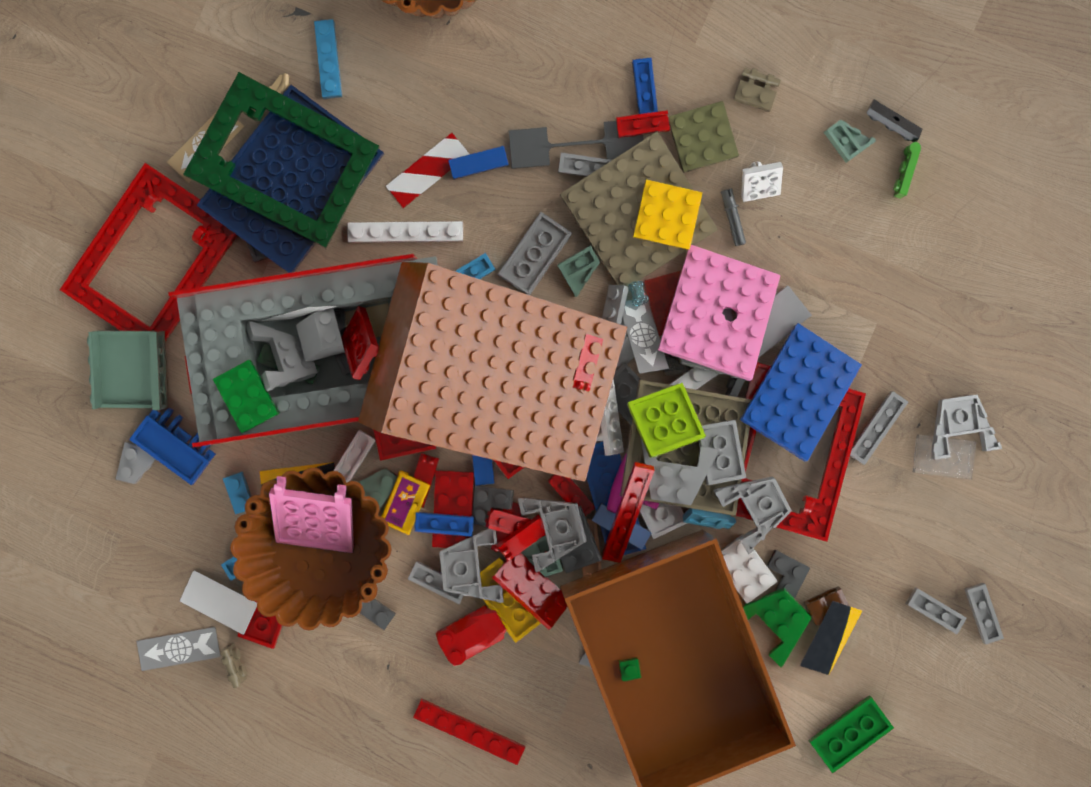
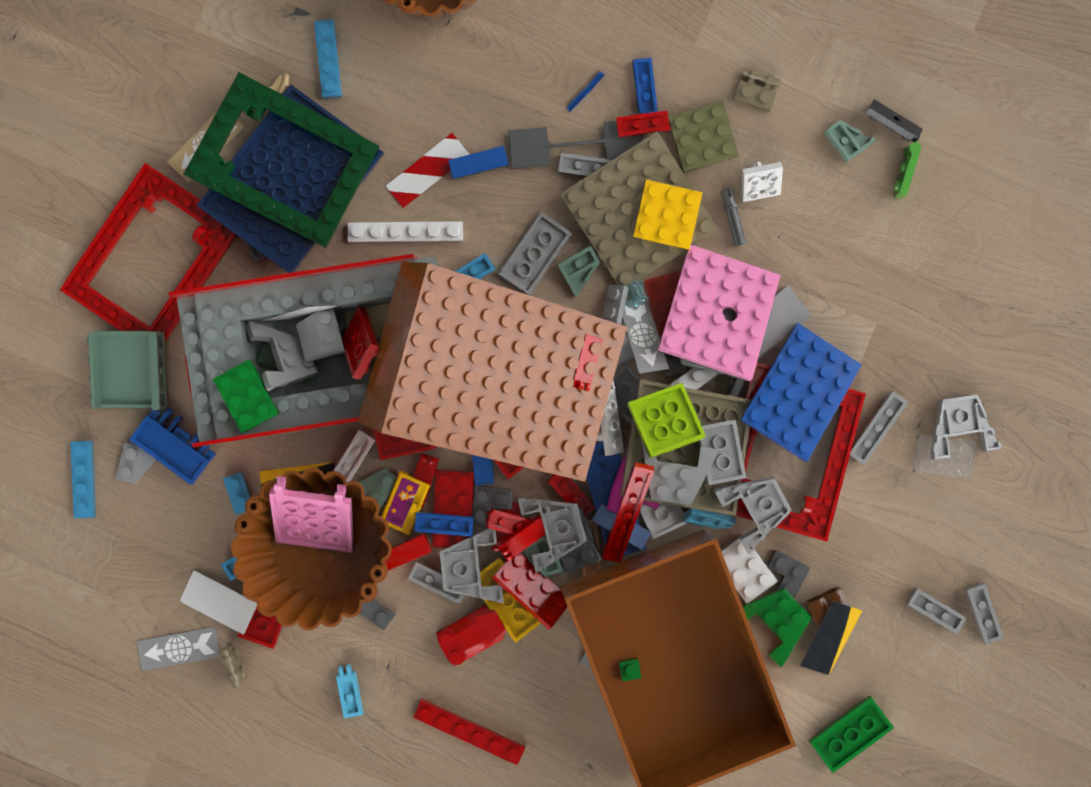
none -> dark azure plate [71,441,96,518]
none -> medium azure hinge [336,664,364,718]
none -> red slope [384,533,433,571]
none -> blue piece [567,71,605,112]

